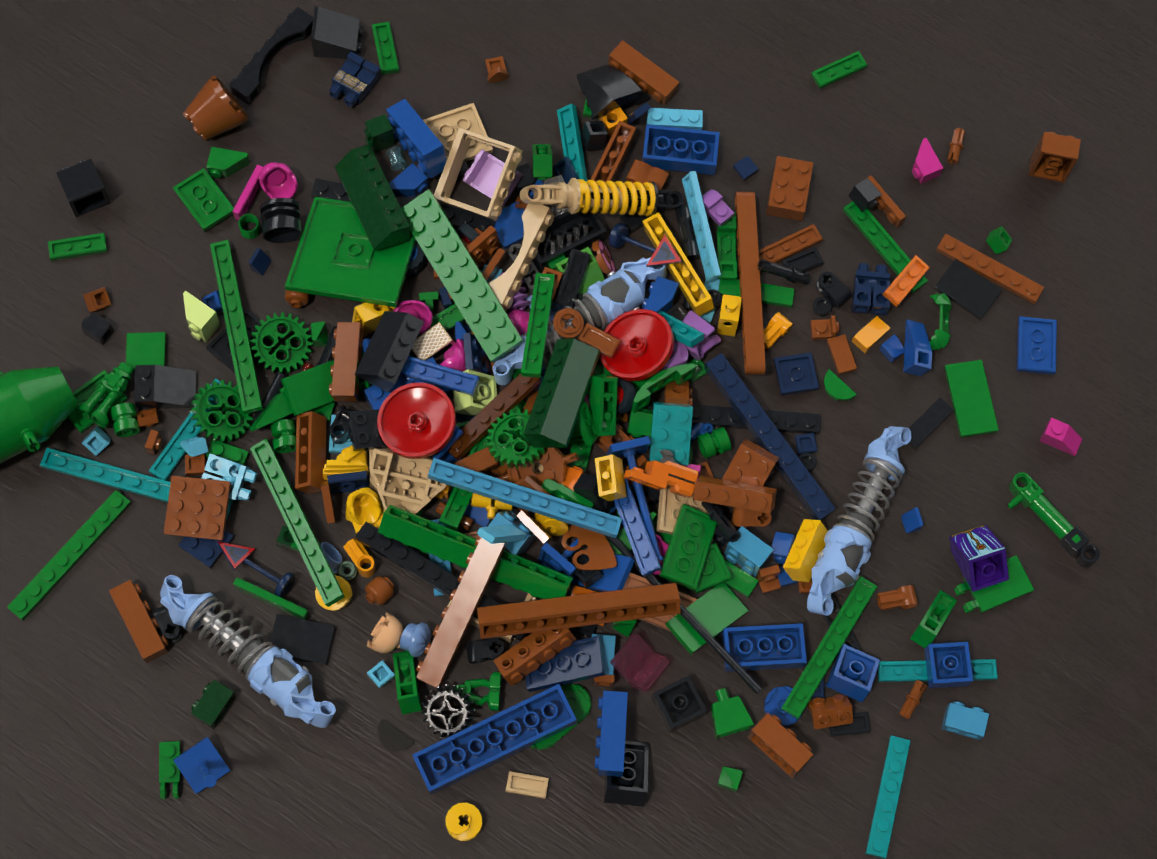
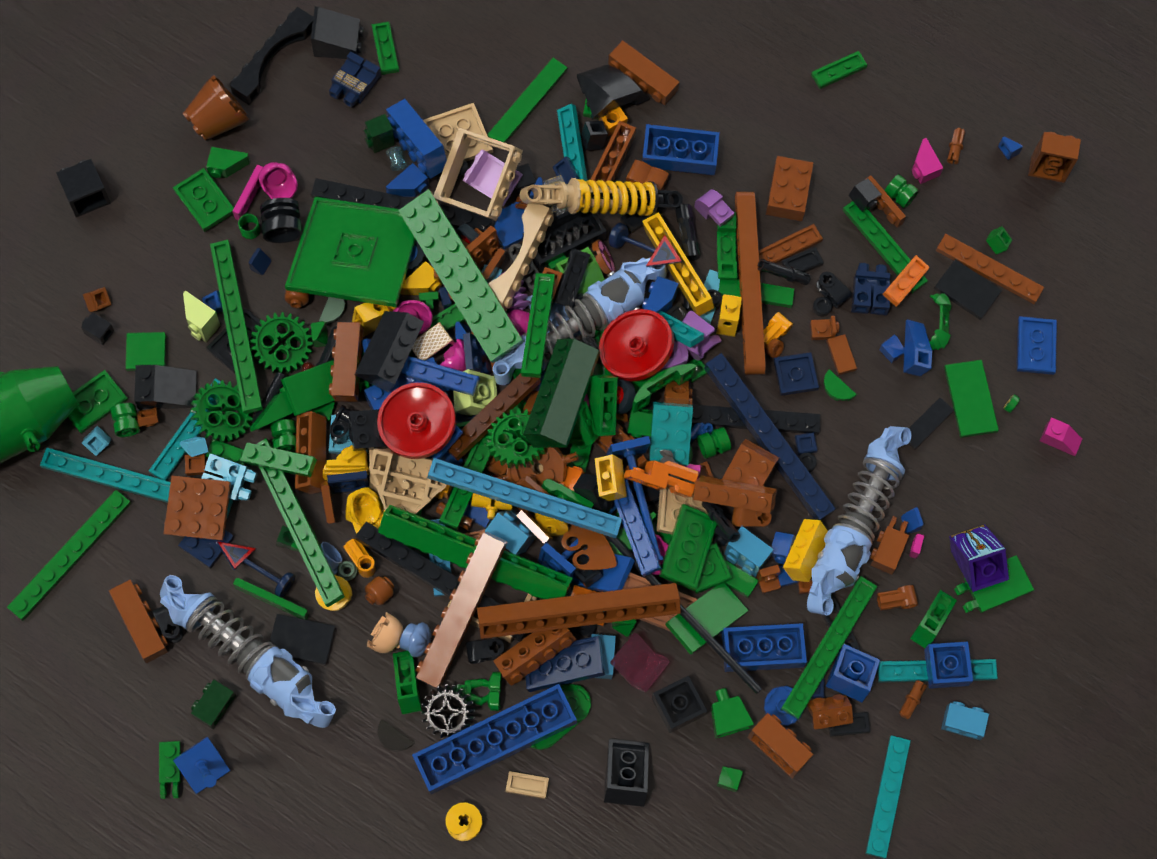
green tile [48,233,107,261] -> none
green piece [75,362,134,428] -> none
dark orange plate [145,429,163,455] -> none
dark green slope [335,144,410,251] -> none
medium azure slope [367,660,395,688] -> none
dark orange tile [454,447,498,473] -> none
medium azure tile [477,524,526,544] -> none
dark orange tile [485,56,510,83] -> none
green brick [532,144,552,180] -> none
dark orange gear [553,308,584,339] -> none
dark orange tile [578,323,621,359] -> none
dark orange tile [593,675,615,687] -> none
blue wedge [595,691,628,777] -> none
dark blue tile [627,103,651,125] -> none
medium azure brick [646,108,703,130] -> none
medium azure tile [682,171,721,283] -> none
dark blue tile [733,155,759,181] -> none
light orange slope [851,316,891,354] -> none
green piece [1008,472,1100,568] -> none
none -> green plate [240,443,317,478]
none -> sand green tile [319,297,345,324]
none -> yellow slope [400,261,442,295]
none -> green tile [487,58,568,143]
none -> dark orange tile [766,338,784,358]
none -> dark orange hinge [870,516,909,575]
none -> green wheel [884,174,919,209]
none -> dark pink tile [909,534,924,559]
none -> blue slope [998,137,1023,160]
none -> green tile [1003,394,1020,413]

